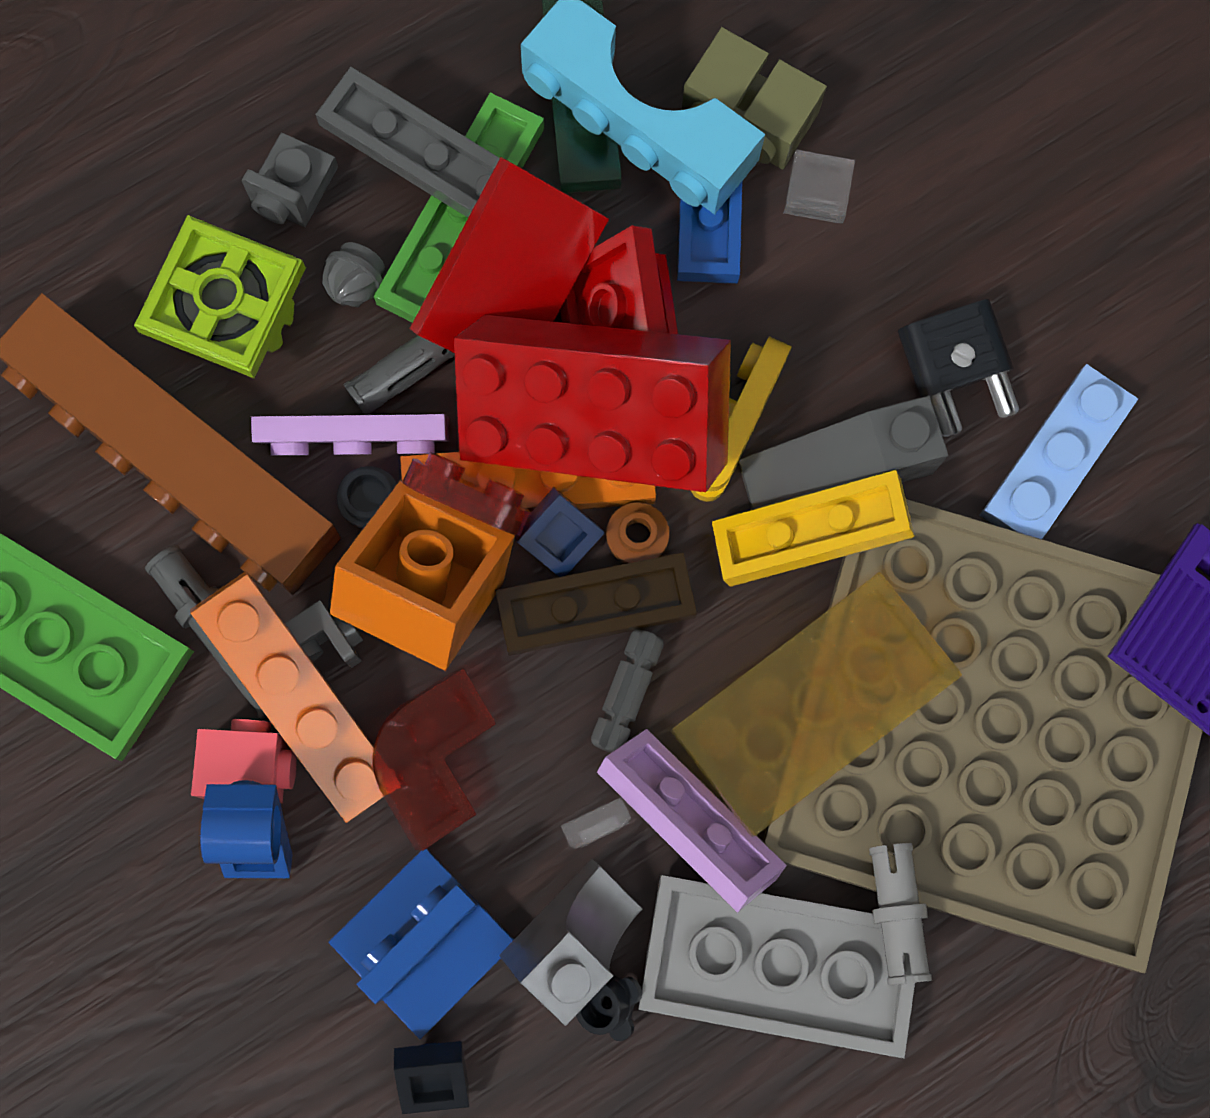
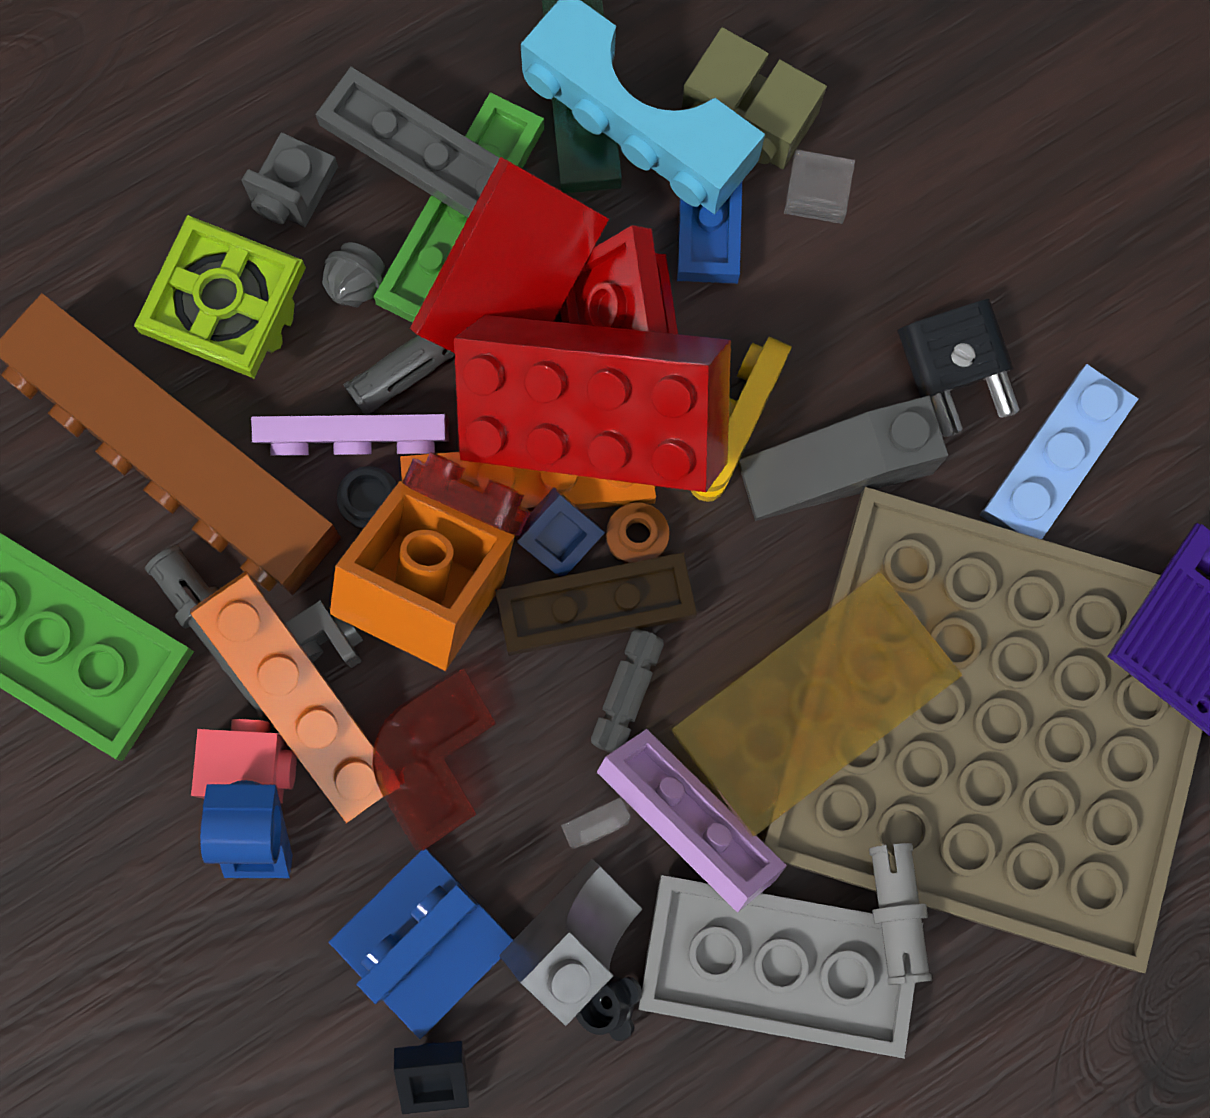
yellow plate [712,470,915,587] -> none

